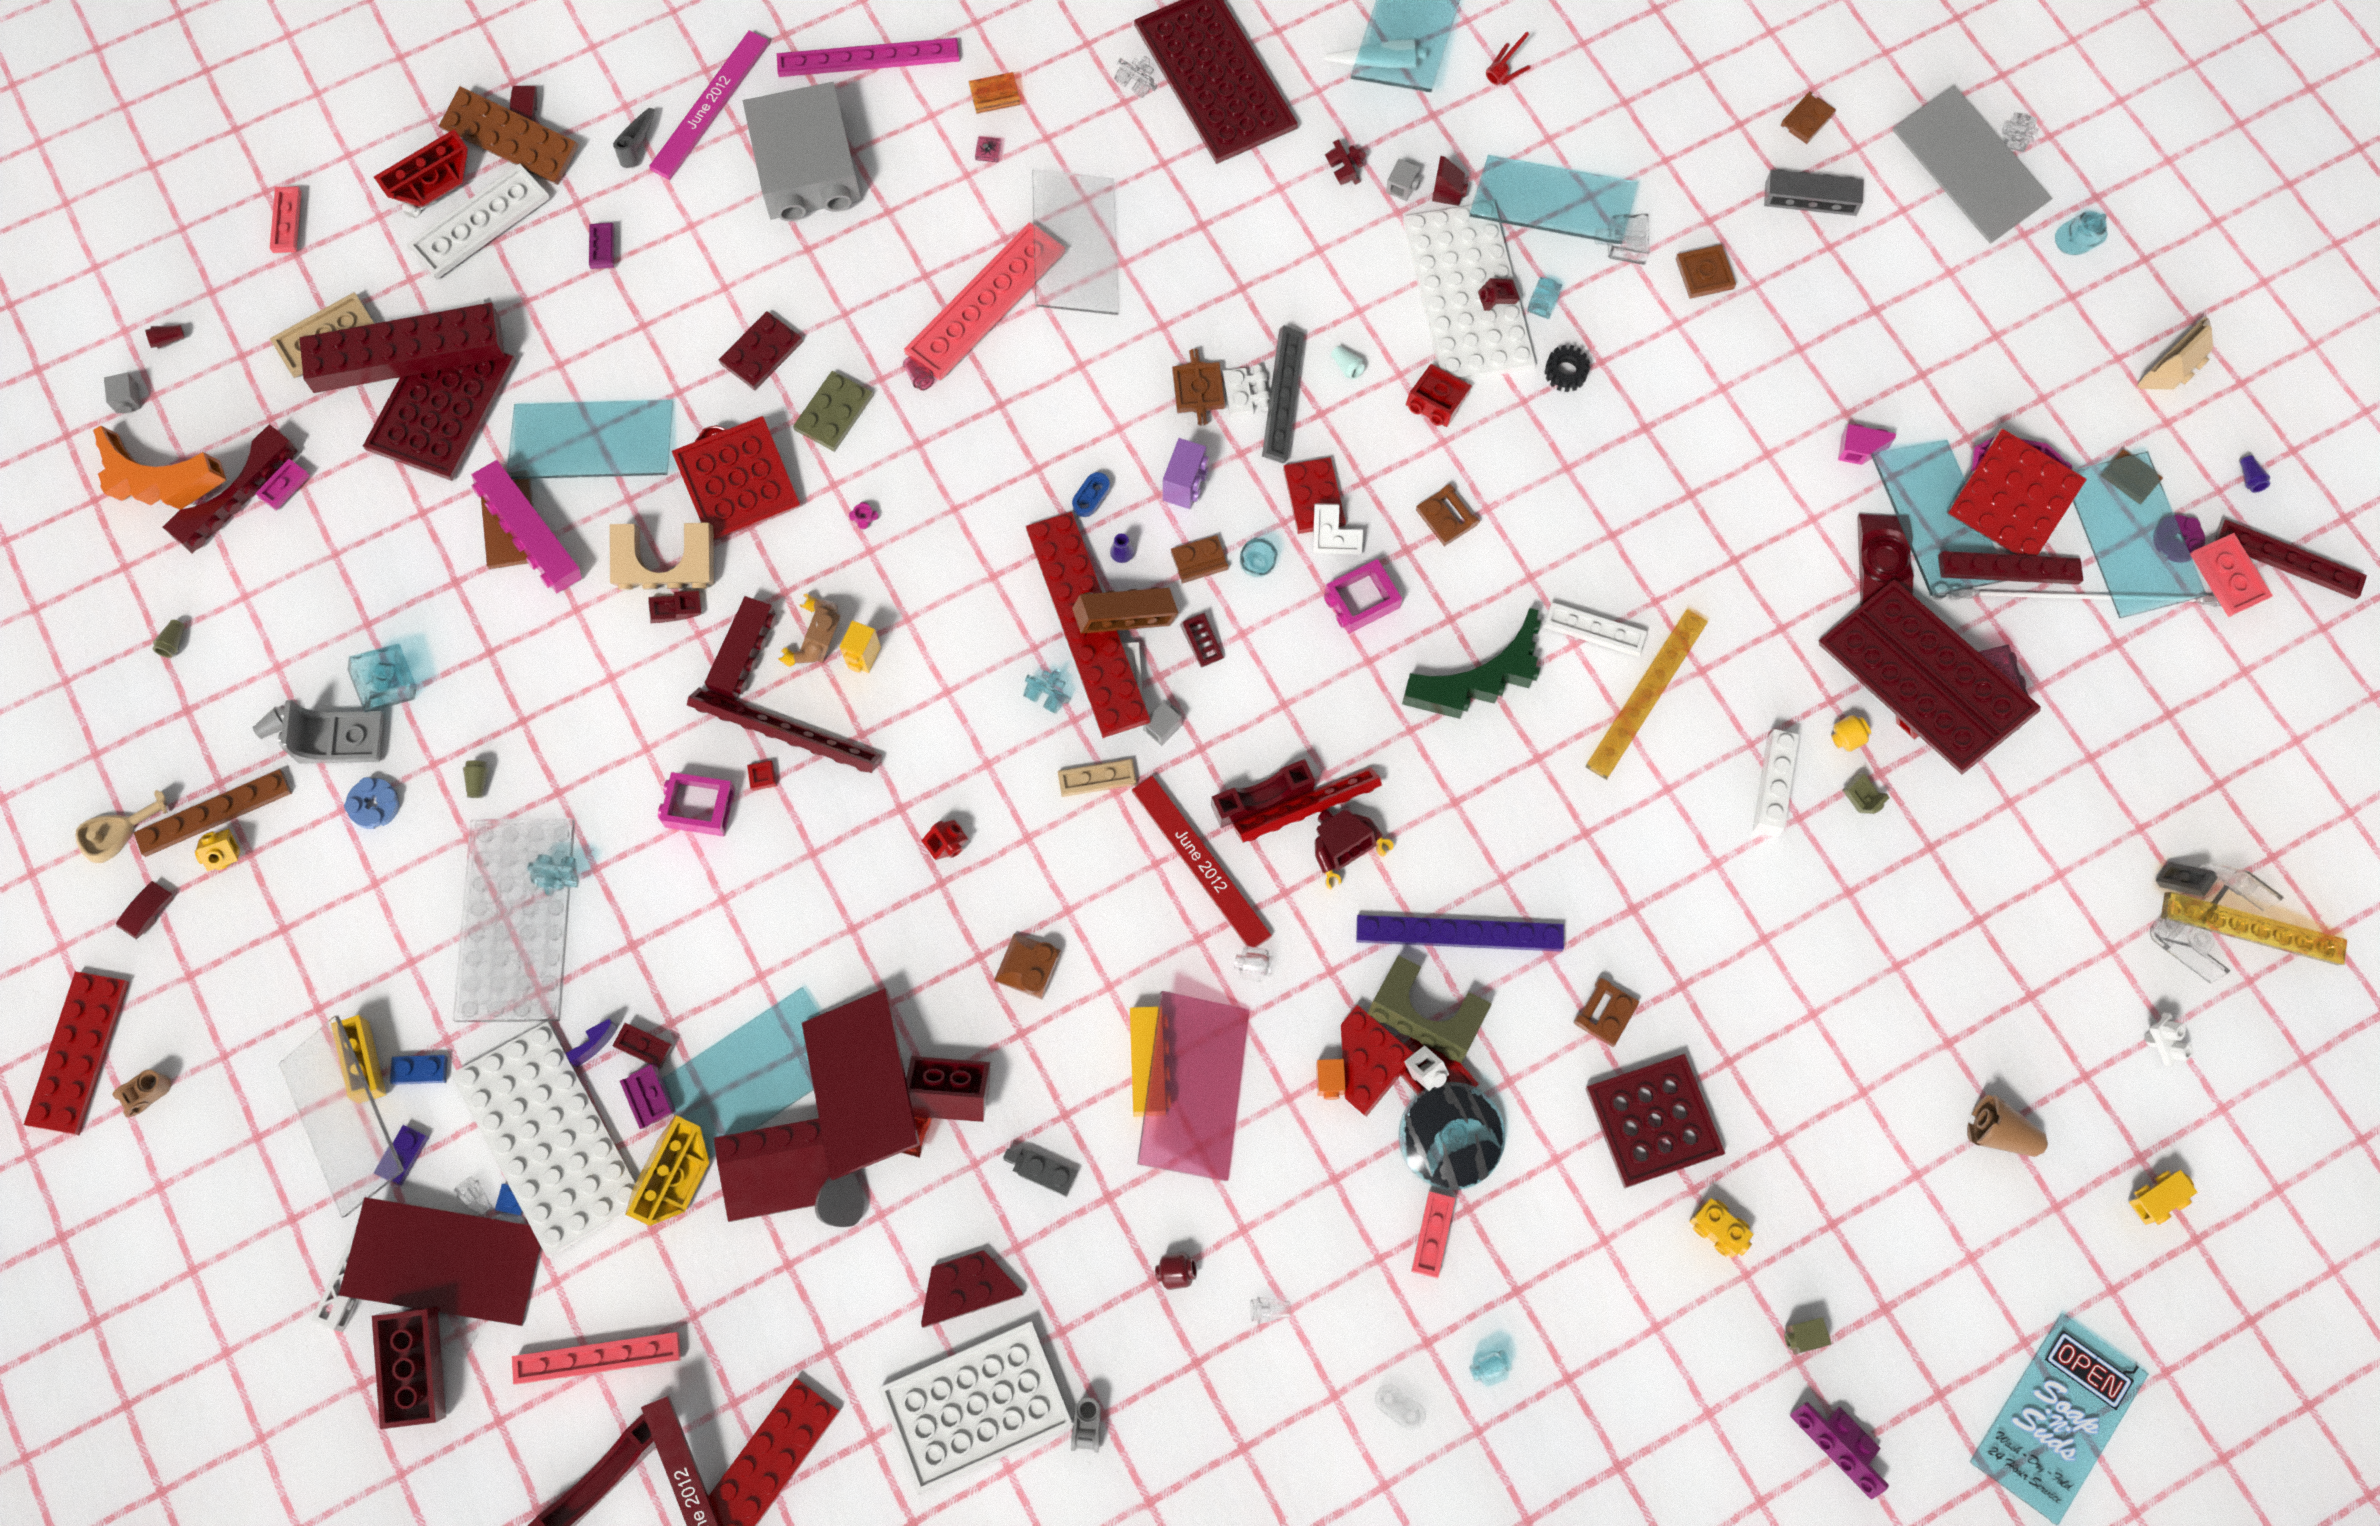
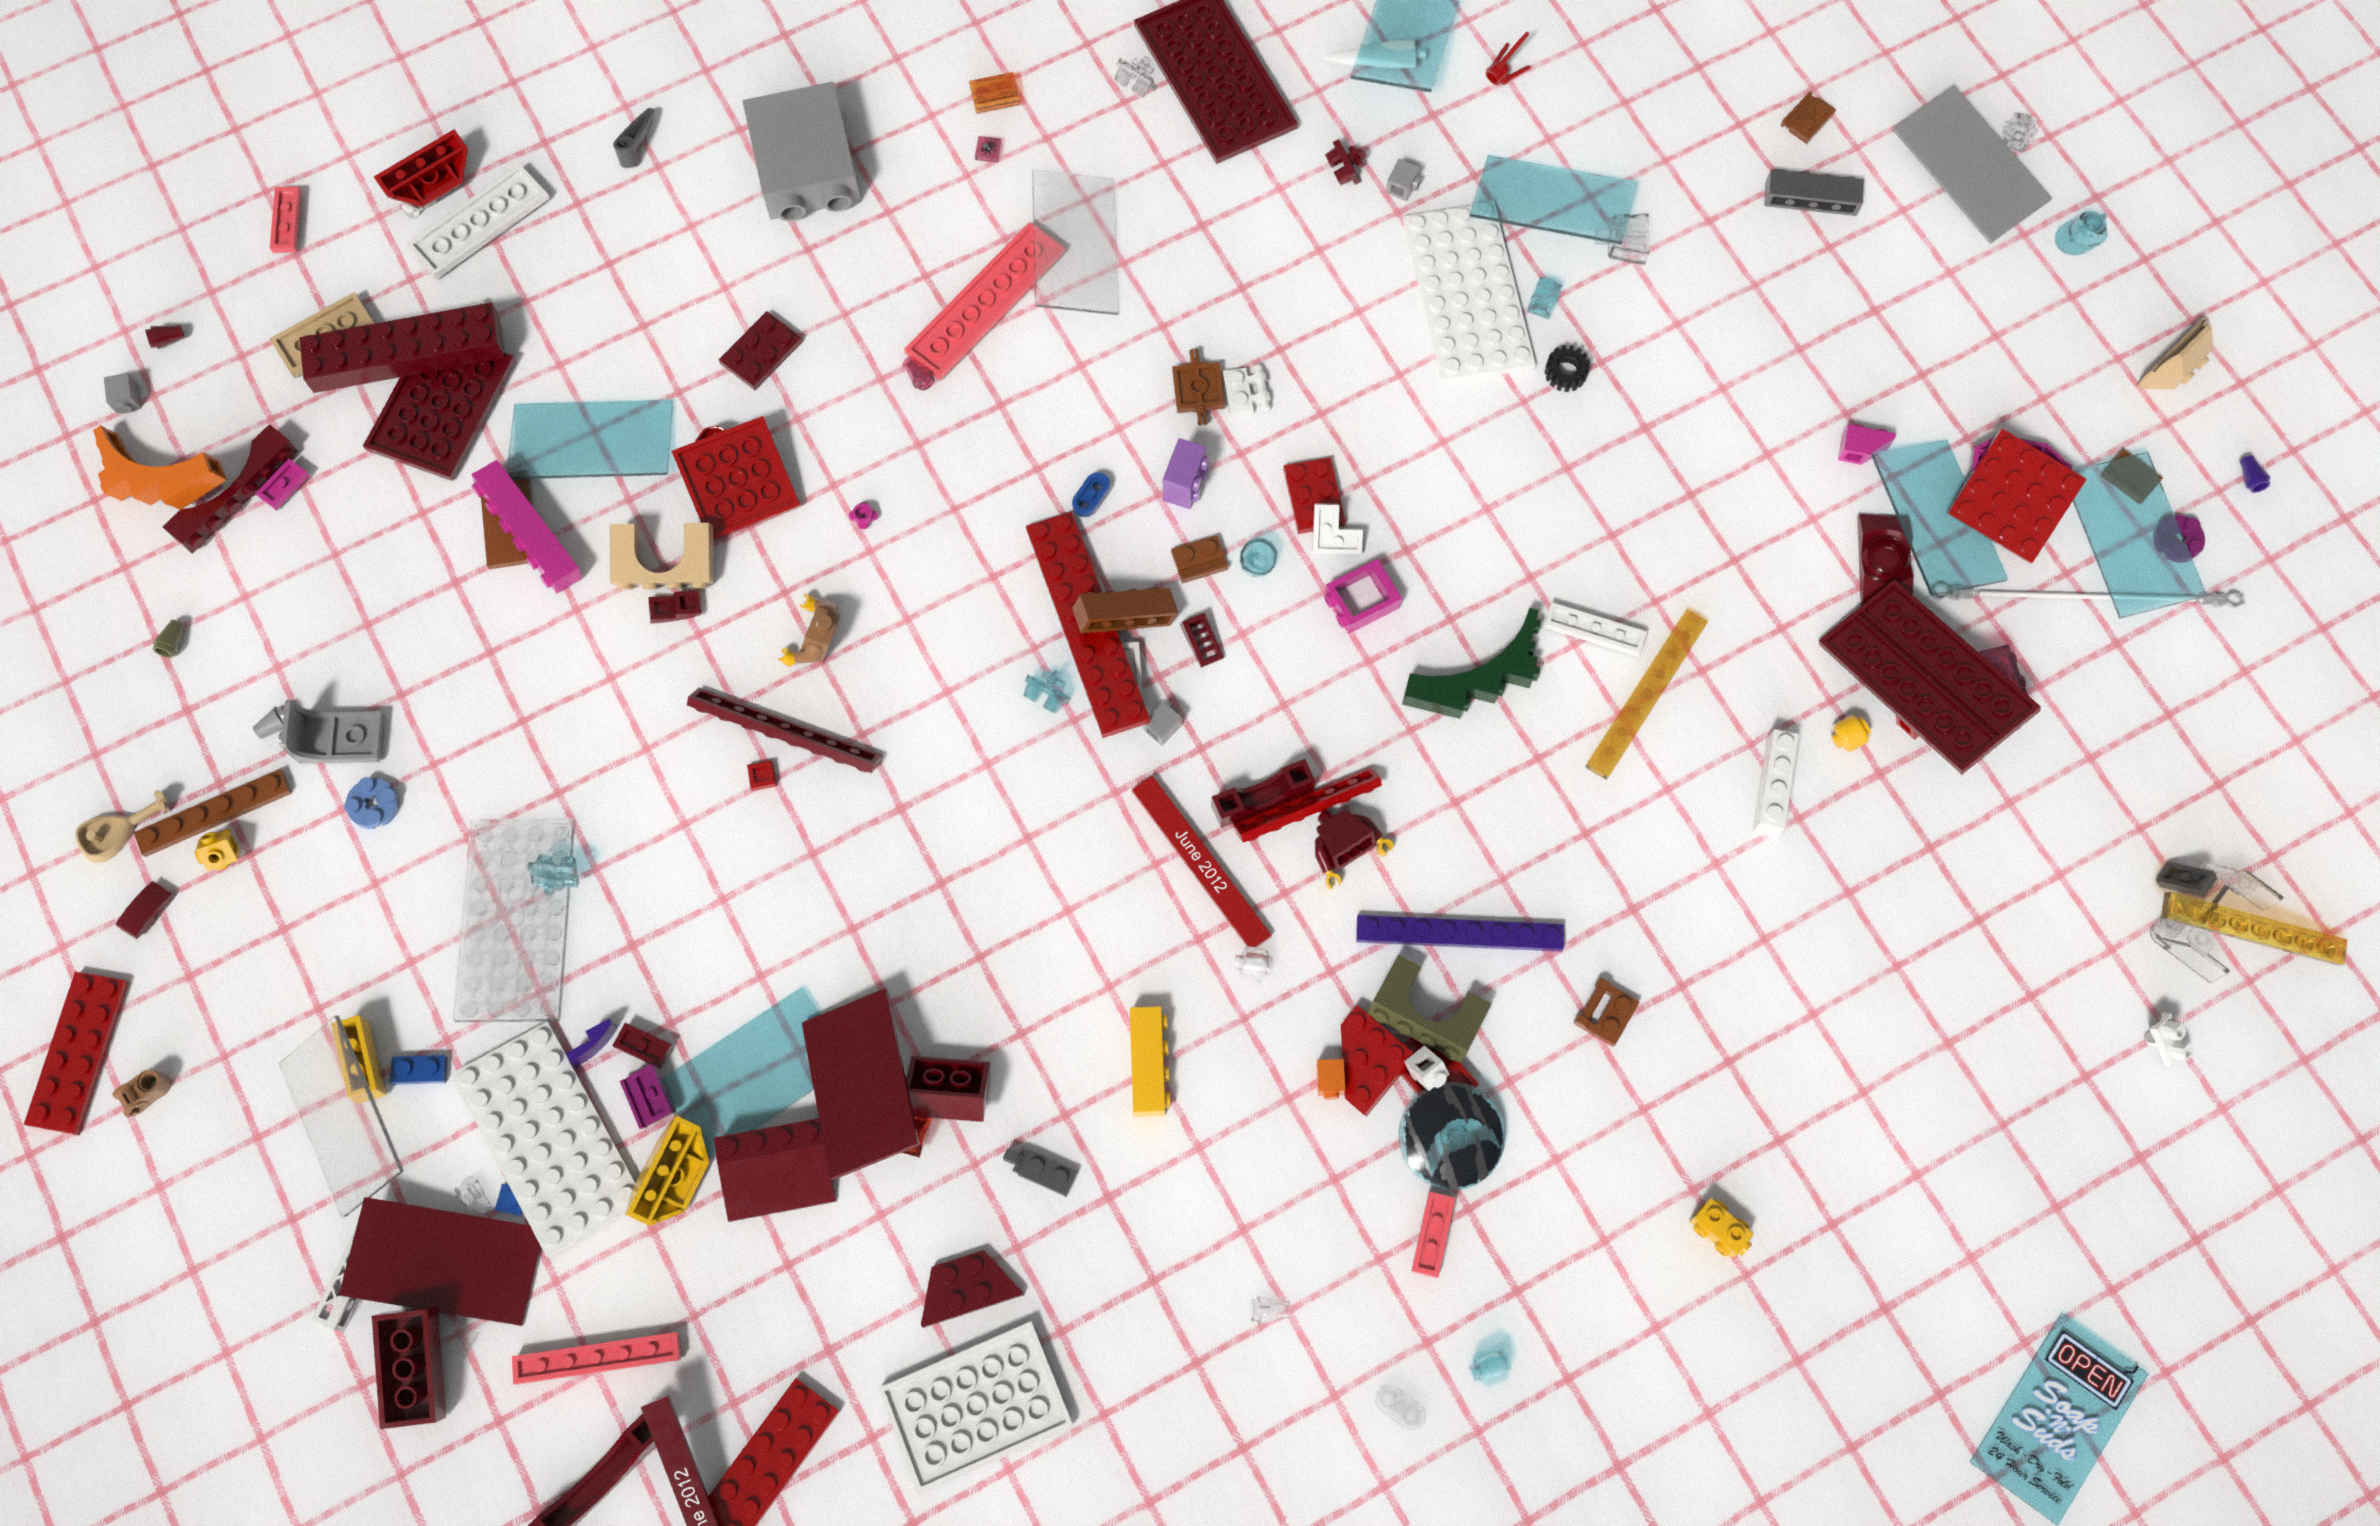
clear light blue brick [347,644,417,713] -> none
dark purple plate [376,1125,429,1186] -> none
dark orange plate [439,86,579,185] -> none
olive cone [463,760,489,798] -> none
dark red slope [510,86,537,122] -> none
magenta plate [589,223,615,269] -> none
dark pink tile [649,30,769,180] -> none
dark pink window [658,772,735,837] -> none
dark red brick [704,596,777,701] -> none
dark pink tile [777,38,960,77] -> none
olive plate [793,371,873,452] -> none
flat silver piece [815,1172,864,1227] -> none
yellow brick [839,620,881,673] -> none
red brick [921,819,968,860] -> none
dark orange slope [994,934,1062,1000] -> none
tan tile [1058,759,1136,797] -> none
light grey piece [1071,1397,1101,1453] -> none
dark purple cone [1110,533,1134,563] -> none
clear pink piece [1137,991,1249,1181] -> none
dark red head [1155,1252,1197,1290] -> none
dark grey plate [1262,325,1304,464] -> none
light aqua cone [1331,346,1365,380] -> none
red plate [1405,364,1472,427] -> none
dark orange plate [1416,484,1480,547] -> none
dark red slope [1432,156,1468,206] -> none
dark red bracket [1478,278,1520,311] -> none
dark red piece [1585,1054,1725,1189] -> none
dark orange plate [1675,244,1736,299] -> none
olive brick [1784,1317,1832,1355] -> none
magenta bracket [1790,1402,1889,1499] -> none
olive bracket [1842,774,1890,814] -> none
dark red plate [1938,551,2084,585] -> none
medium nougat cone [1967,1095,2048,1157] -> none
yellow brick [2129,1170,2198,1225] -> none
coral plate [2190,533,2273,618] -> none
dark red plate [2215,519,2367,600] -> none

